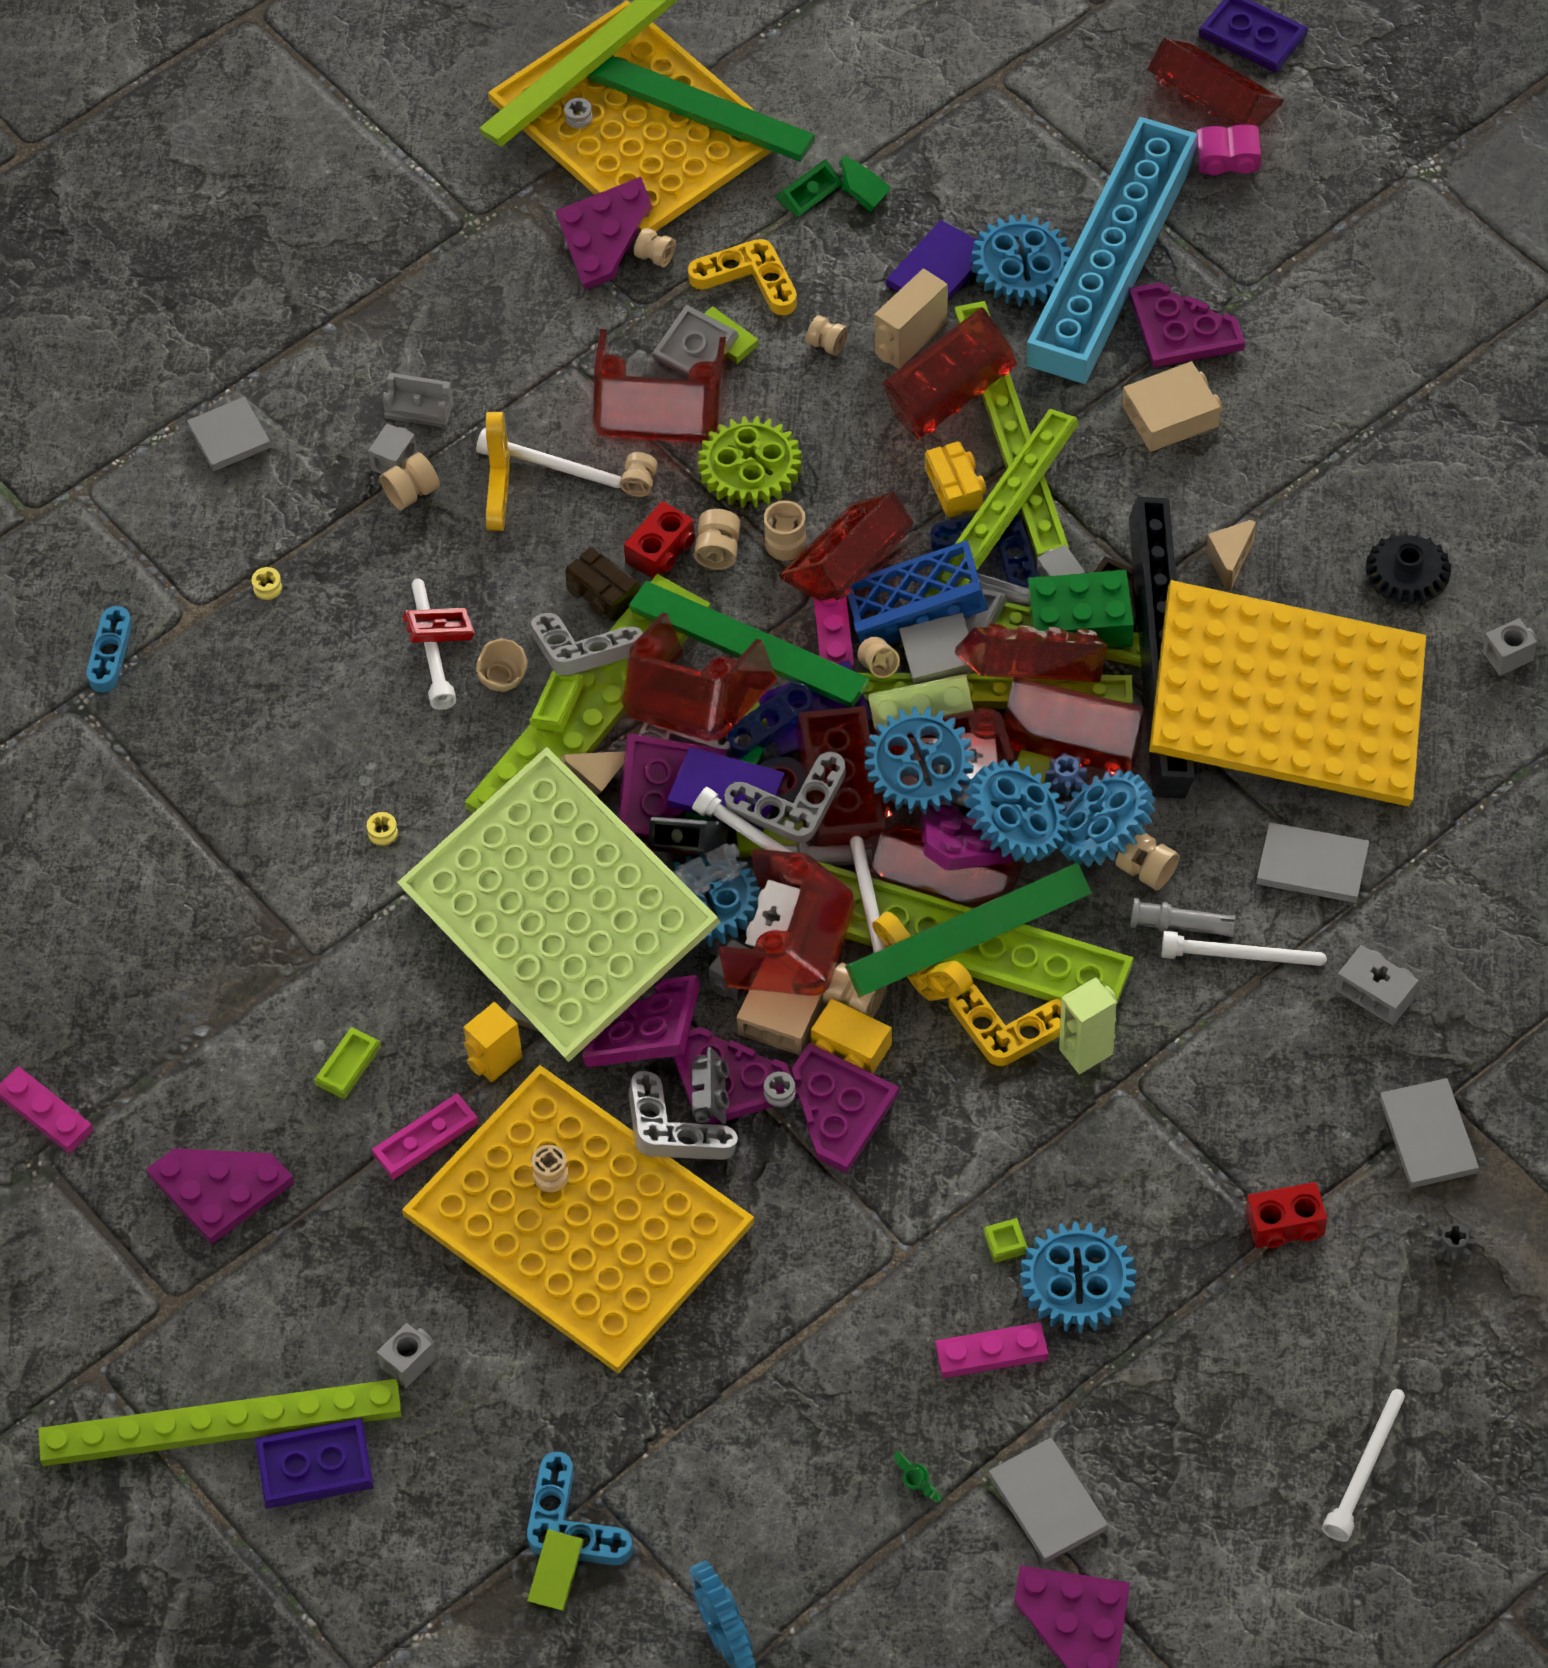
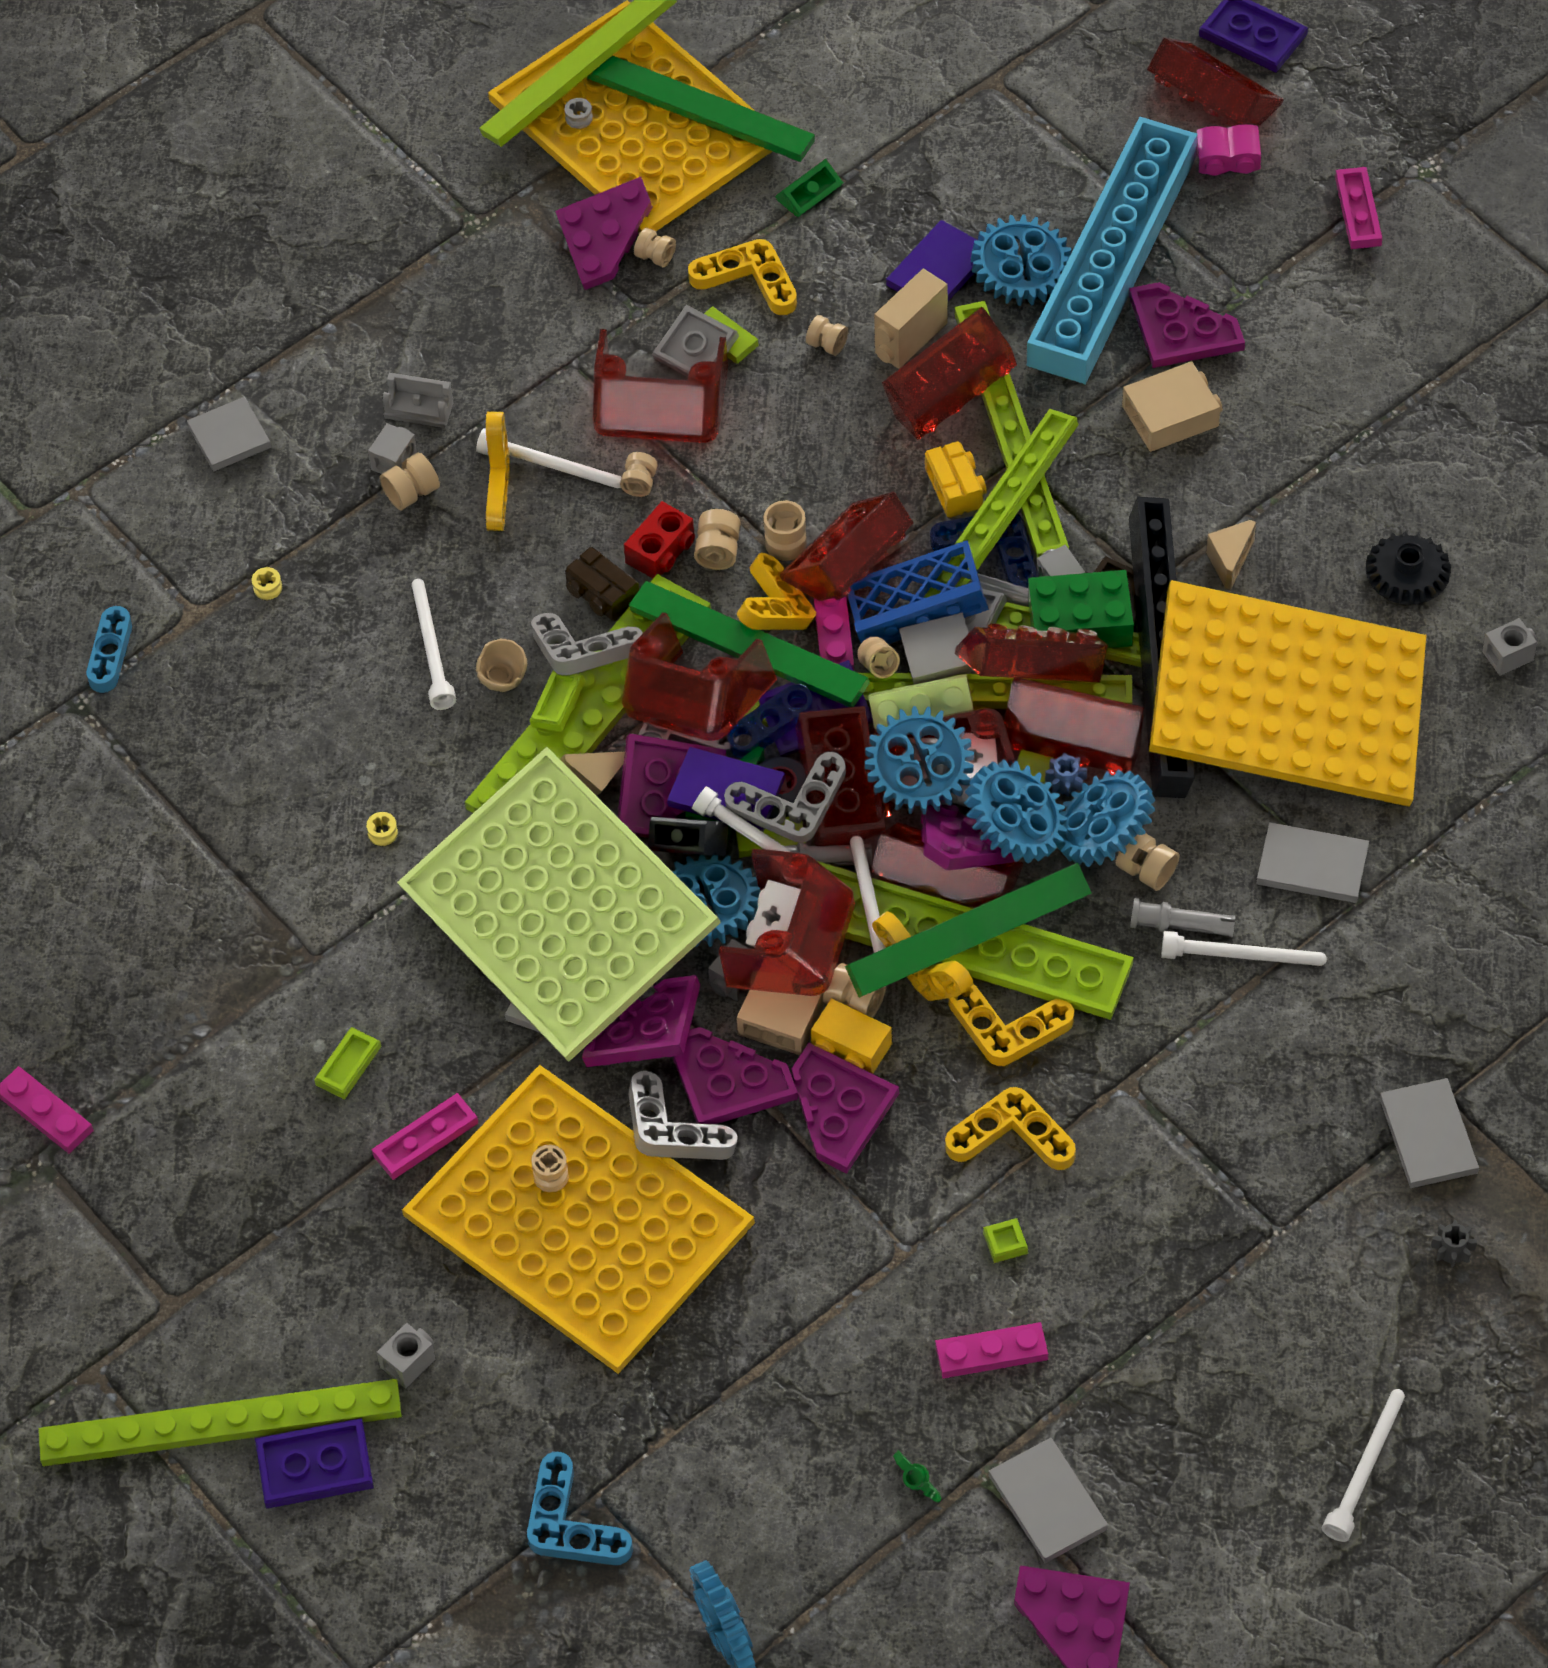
magenta plate [146,1148,294,1245] -> none
red tile [402,608,475,643] -> none
yellow brick [463,1002,523,1083] -> none
lime tile [527,1529,584,1611] -> none
clear hinge [674,843,748,896] -> none
dark grey hinge [692,1047,729,1124] -> none
lime gear [698,416,802,508] -> none
light grey bush [764,1071,796,1107] -> none
green slope [839,156,892,212] -> none
dark azure gear [1020,1221,1136,1333] -> none
yellowish green brick [1059,977,1117,1074] -> none
red brick [1246,1182,1327,1248] -> none
light grey brick [1336,945,1419,1026] -> none
none -> yellow beam [737,553,816,630]
none -> yellow beam [945,1087,1076,1170]
none -> dark pink plate [1335,167,1382,249]

